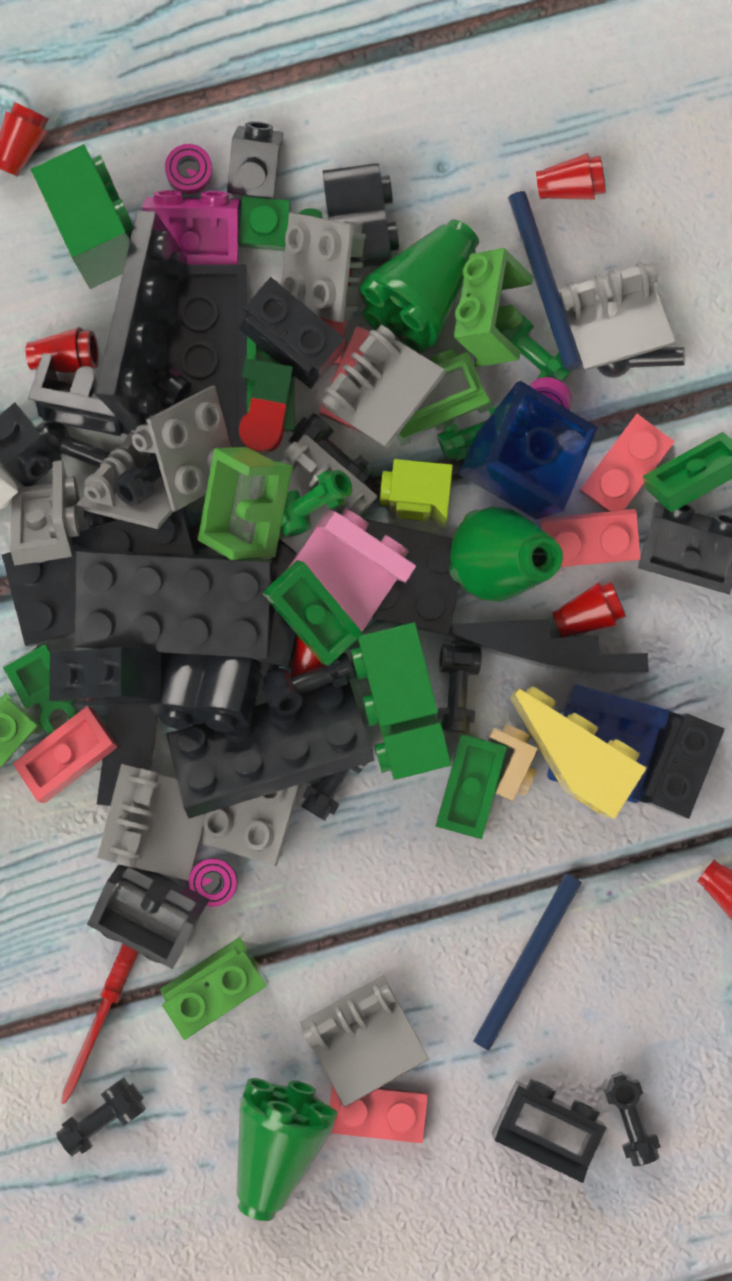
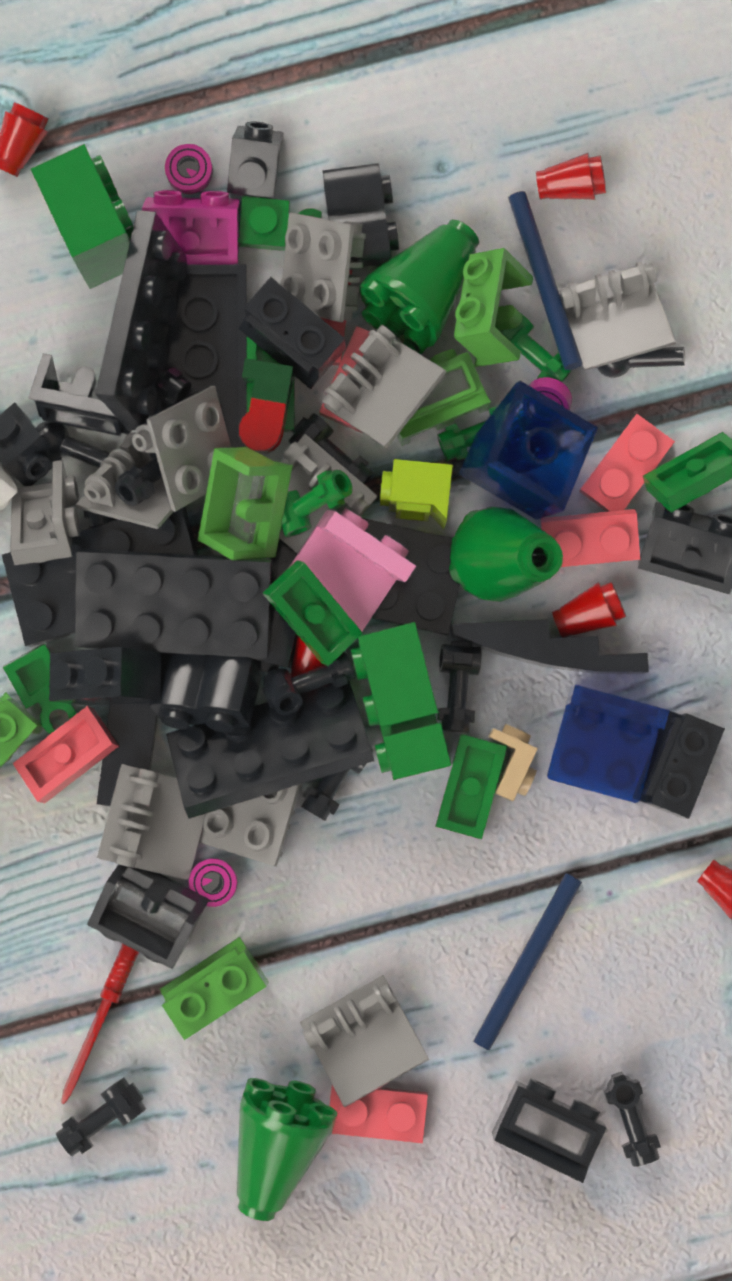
red cone [25,327,99,373] -> none
light yellow slope [510,686,646,819] -> none

